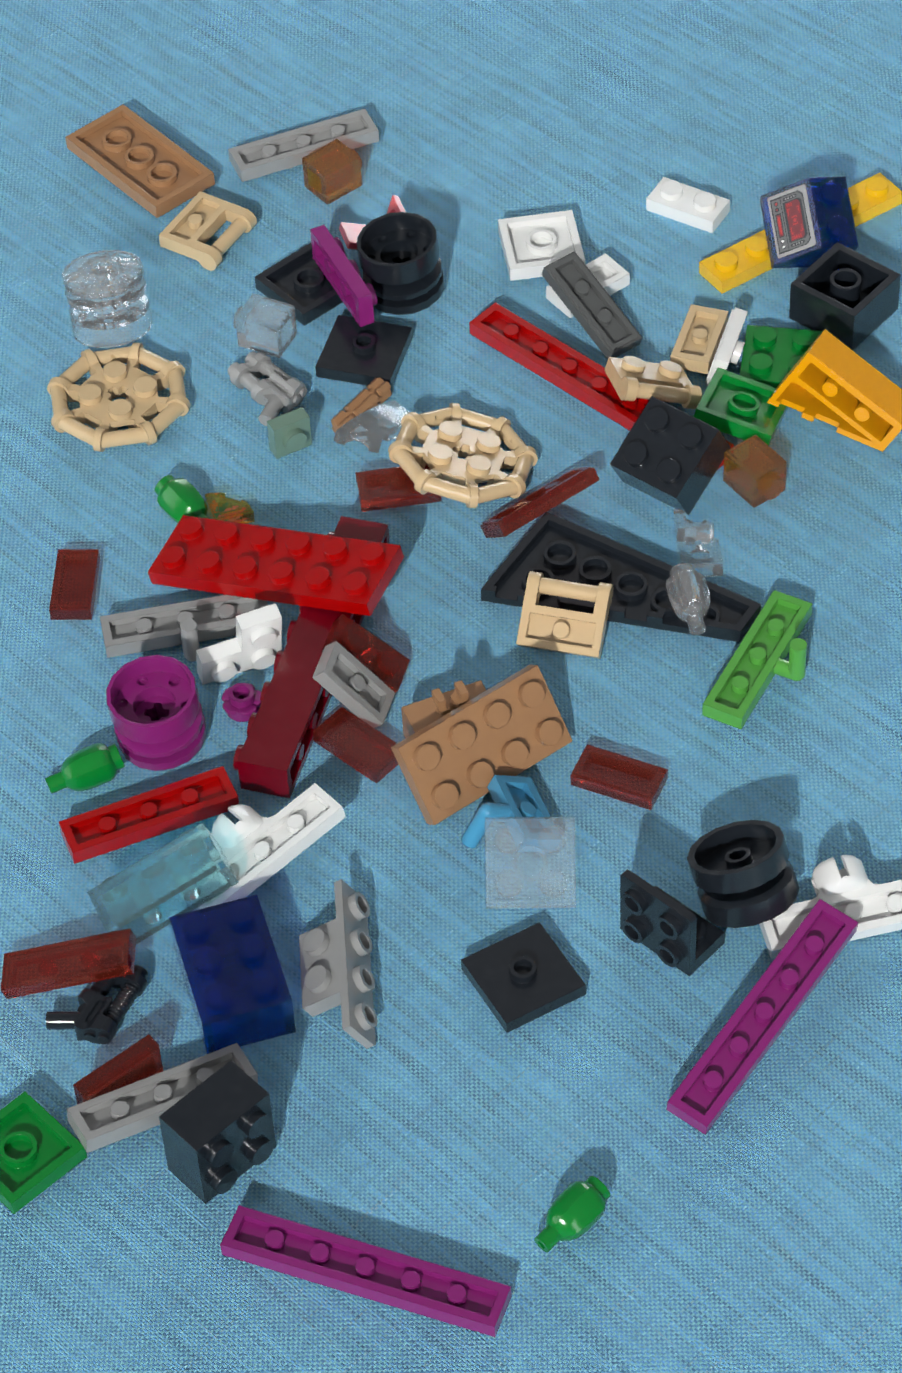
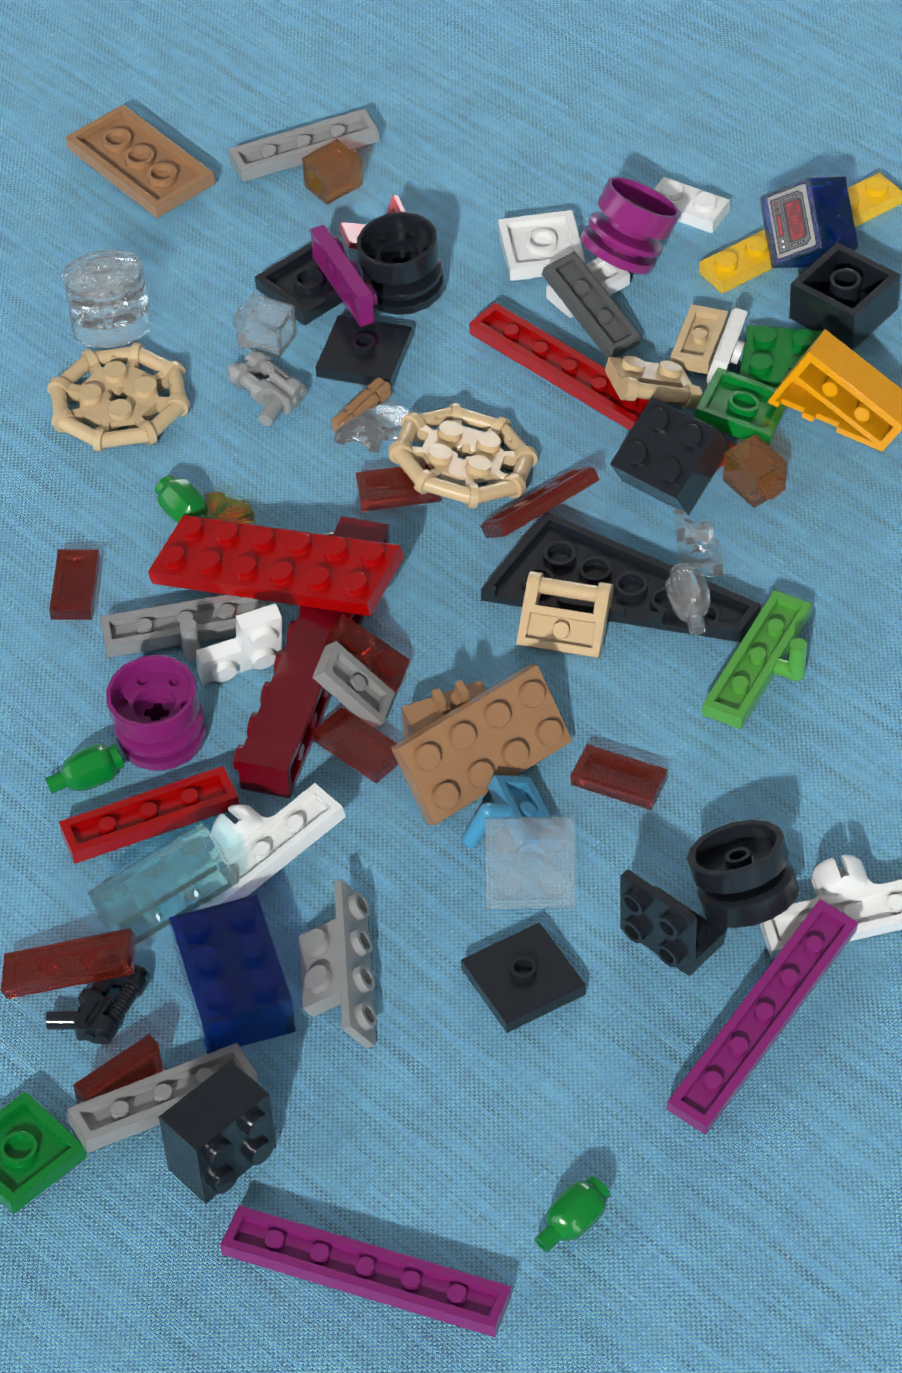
tan plate [159,191,257,271] -> none
magenta plate [222,683,261,722] -> none
sand green plate [267,407,312,459] -> none
none -> magenta wheel [580,176,680,275]

